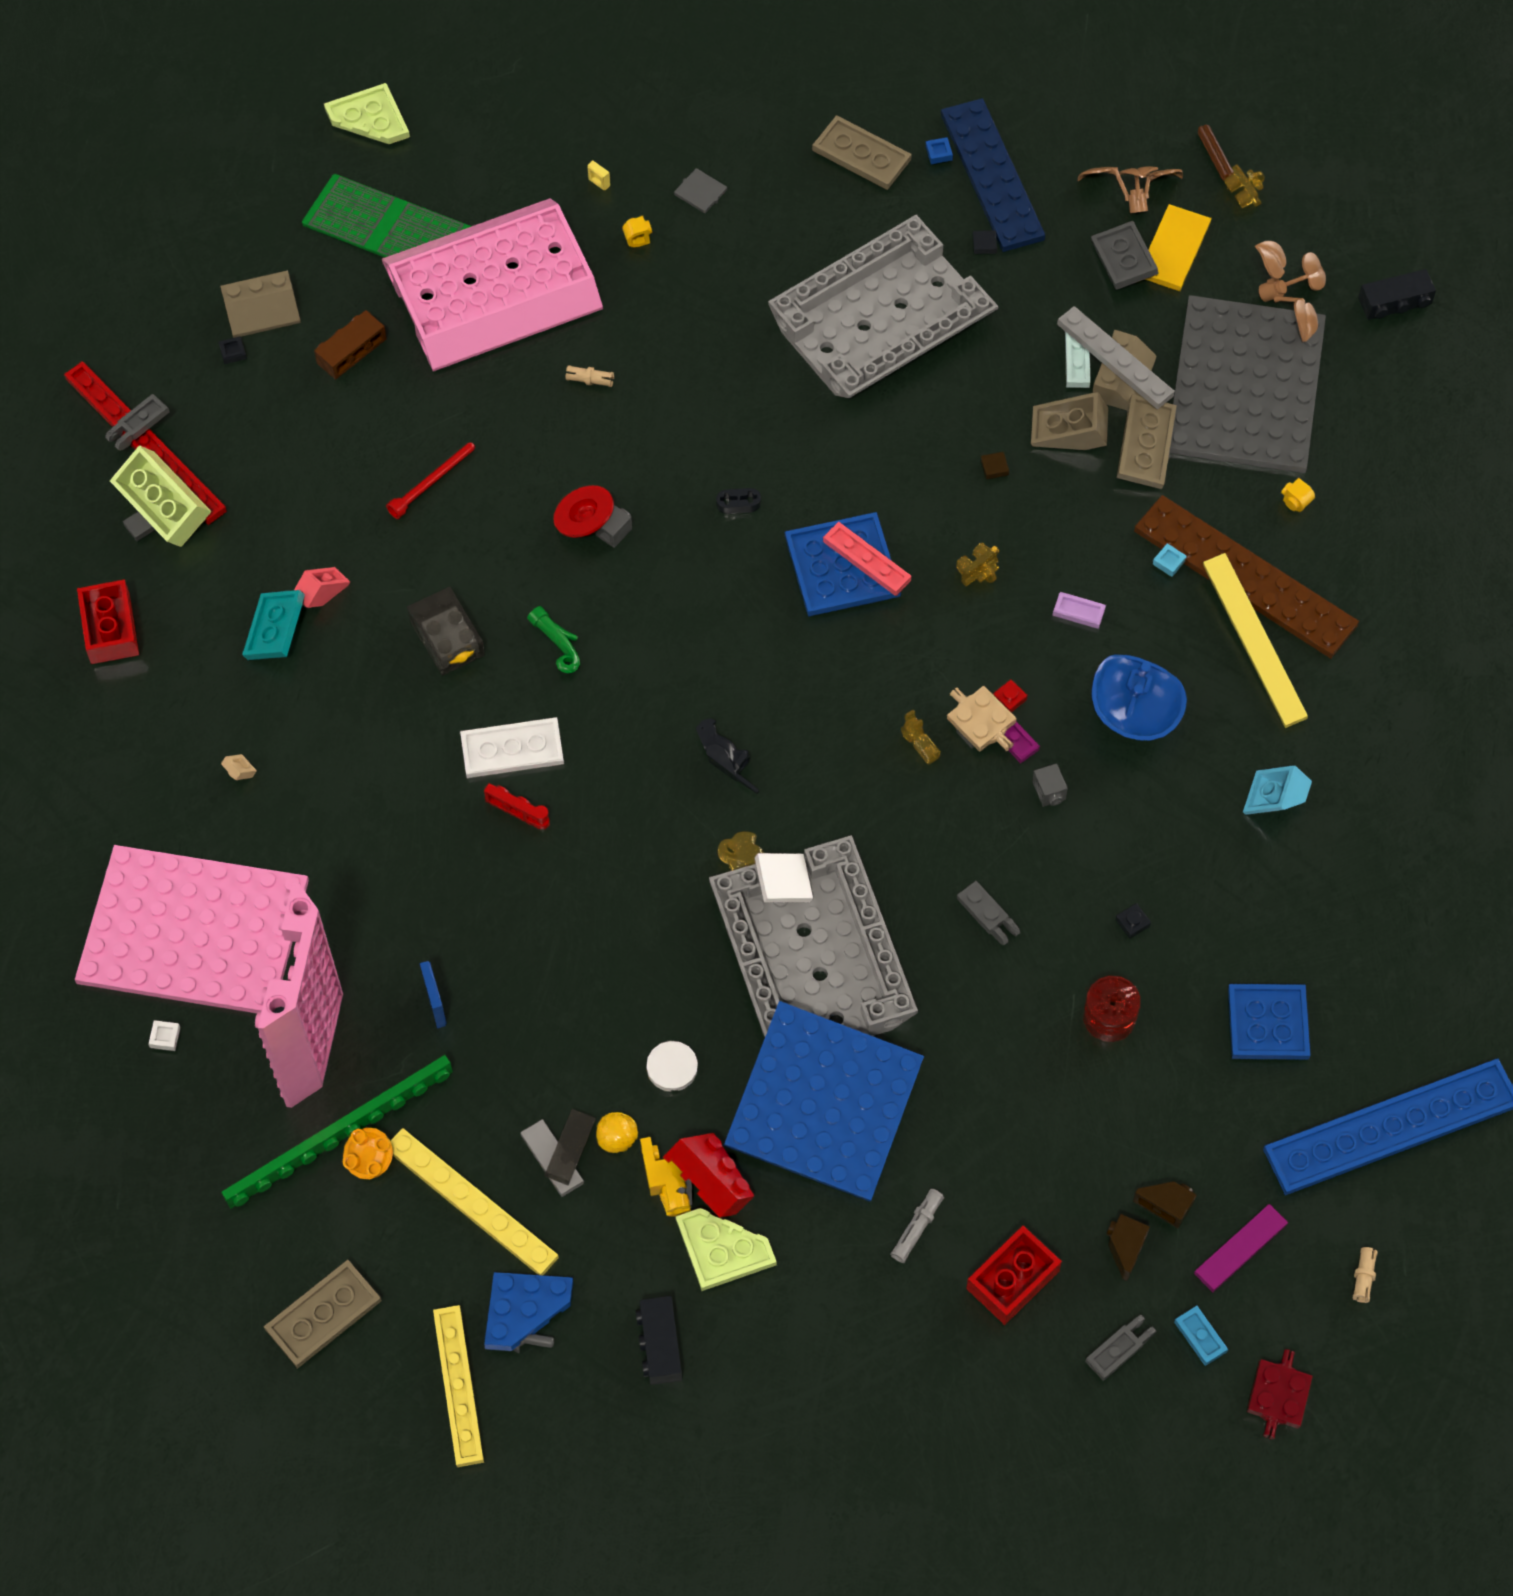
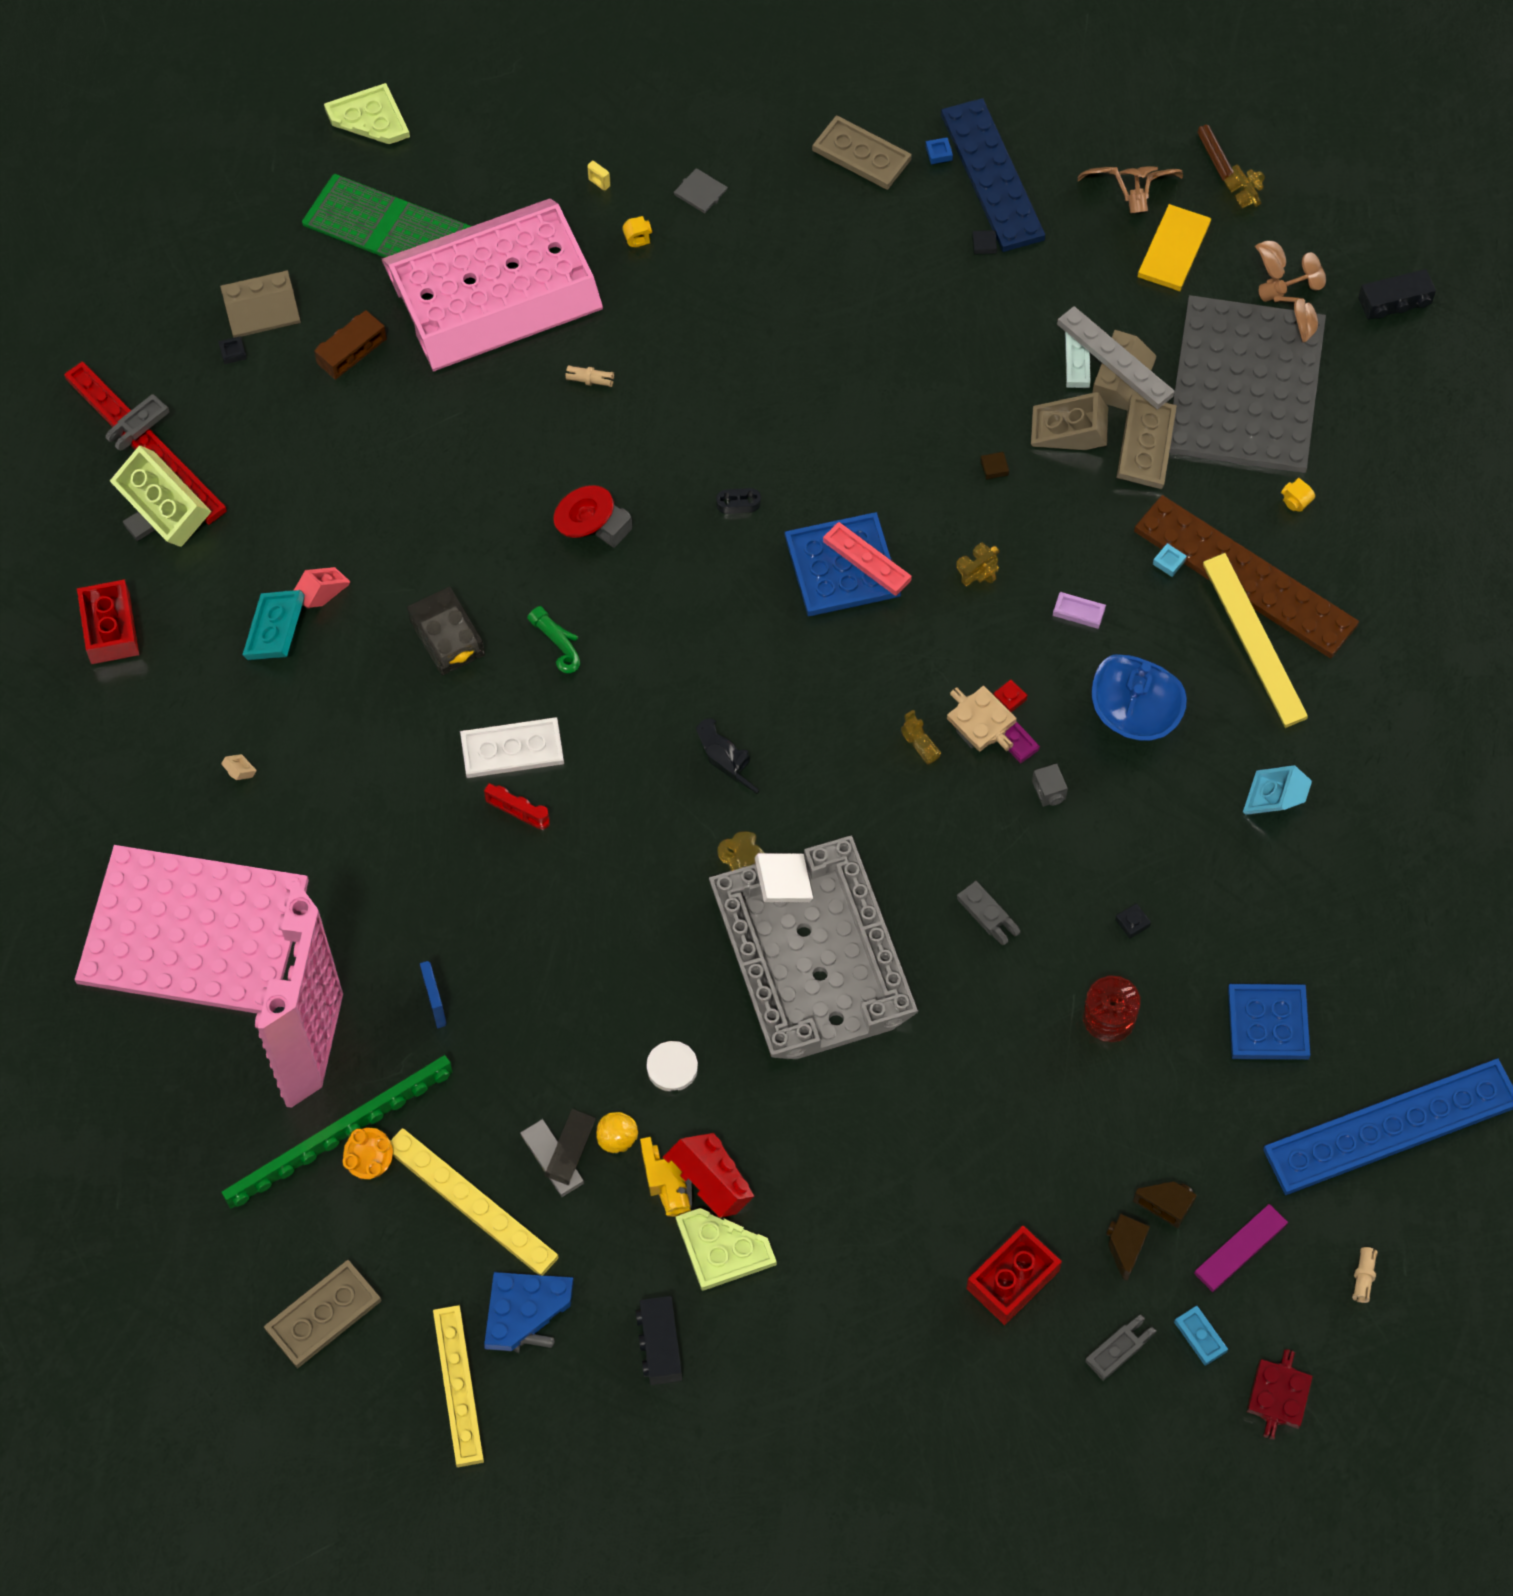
white plate [149,1021,181,1051] -> none
red piece [386,442,475,519] -> none
blue plate [724,1001,924,1202] -> none
light grey slope [768,215,998,398] -> none
light grey pin [890,1189,944,1263] -> none
dark grey plate [1091,221,1158,290] -> none

